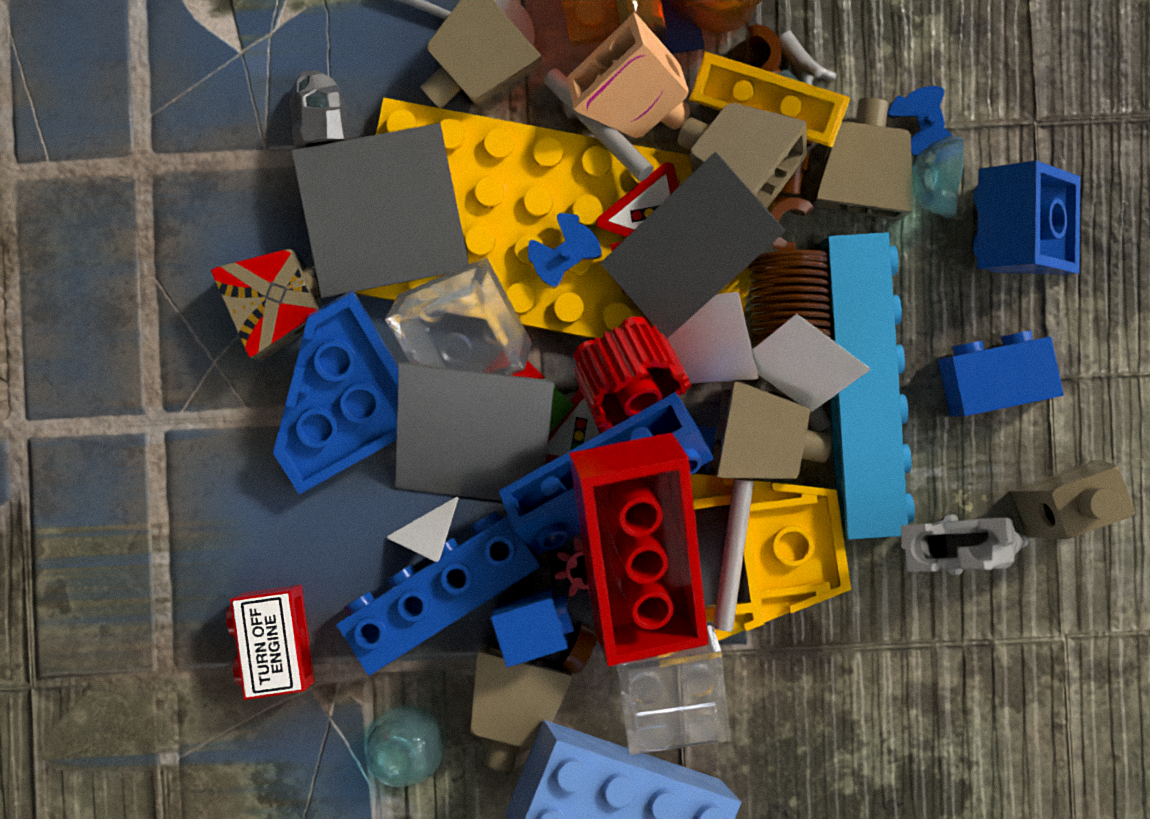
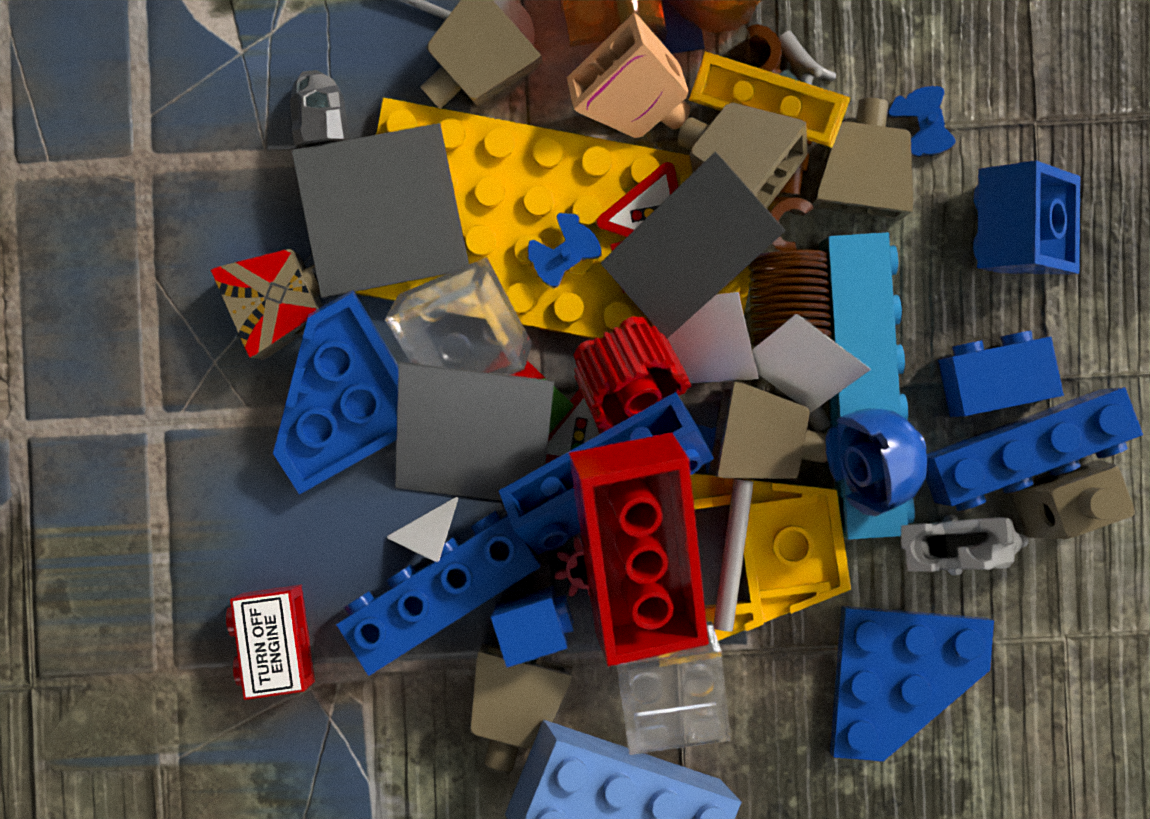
clear light blue piece [365,705,446,788] -> none
light grey bar [544,68,653,181] -> none
reddish brown tile [558,621,597,674] -> none
clear light blue piece [912,136,965,219] -> none
none -> blue cylinder [826,408,927,517]
none -> blue plate [830,606,994,762]
none -> blue brick [926,387,1143,511]

